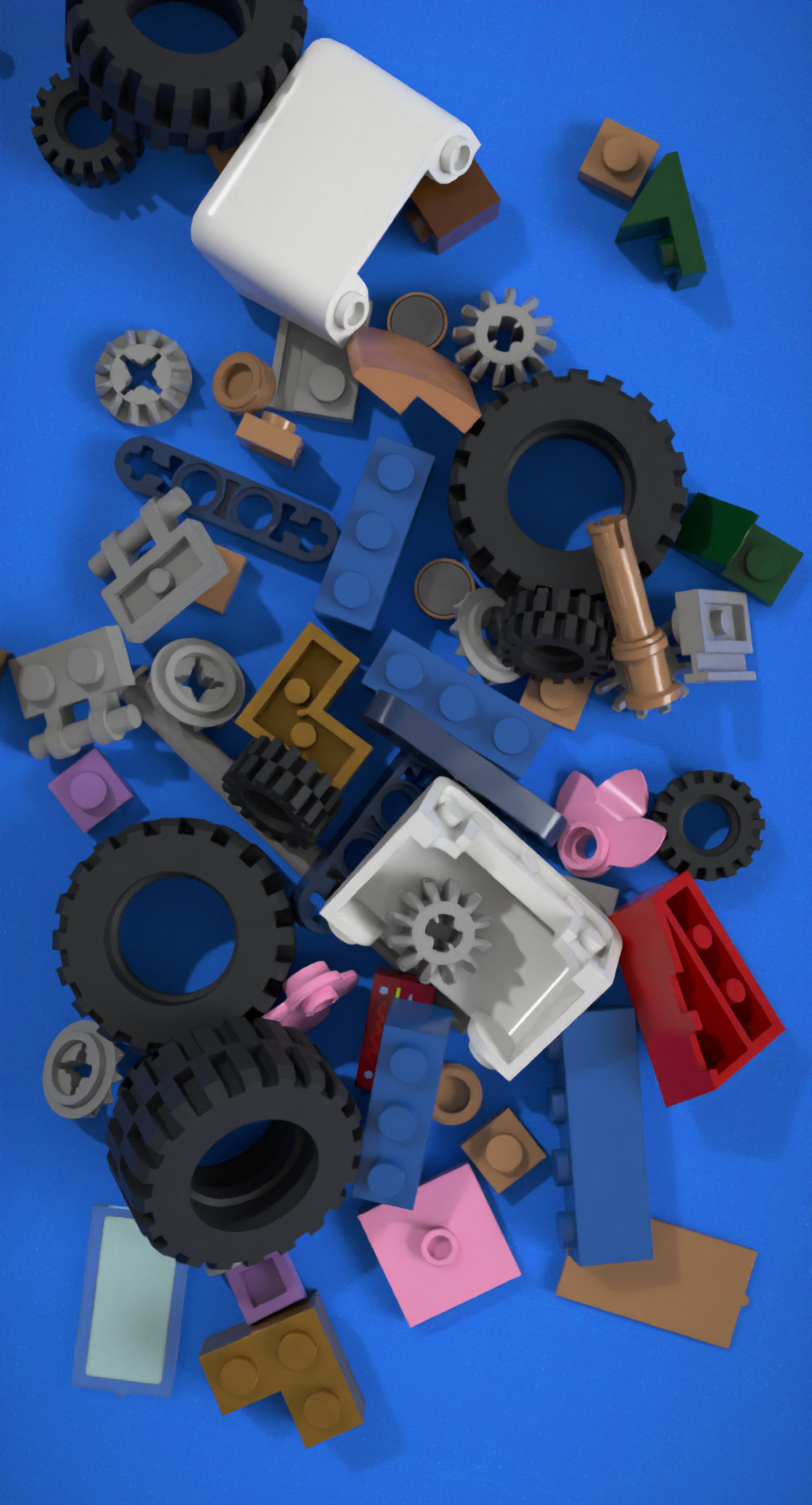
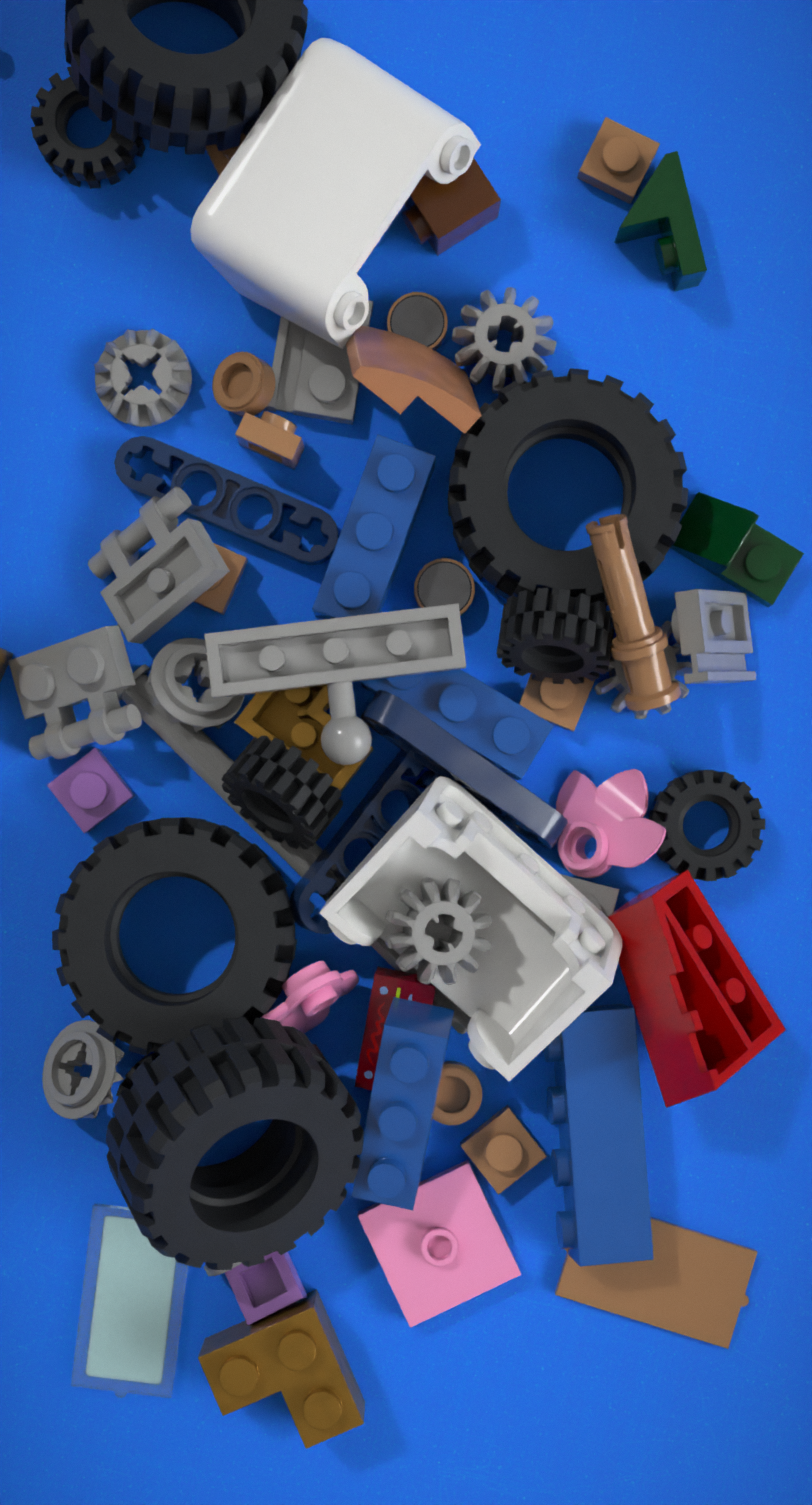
light grey gear [449,588,521,685] -> none
none -> light grey plate [204,603,466,765]

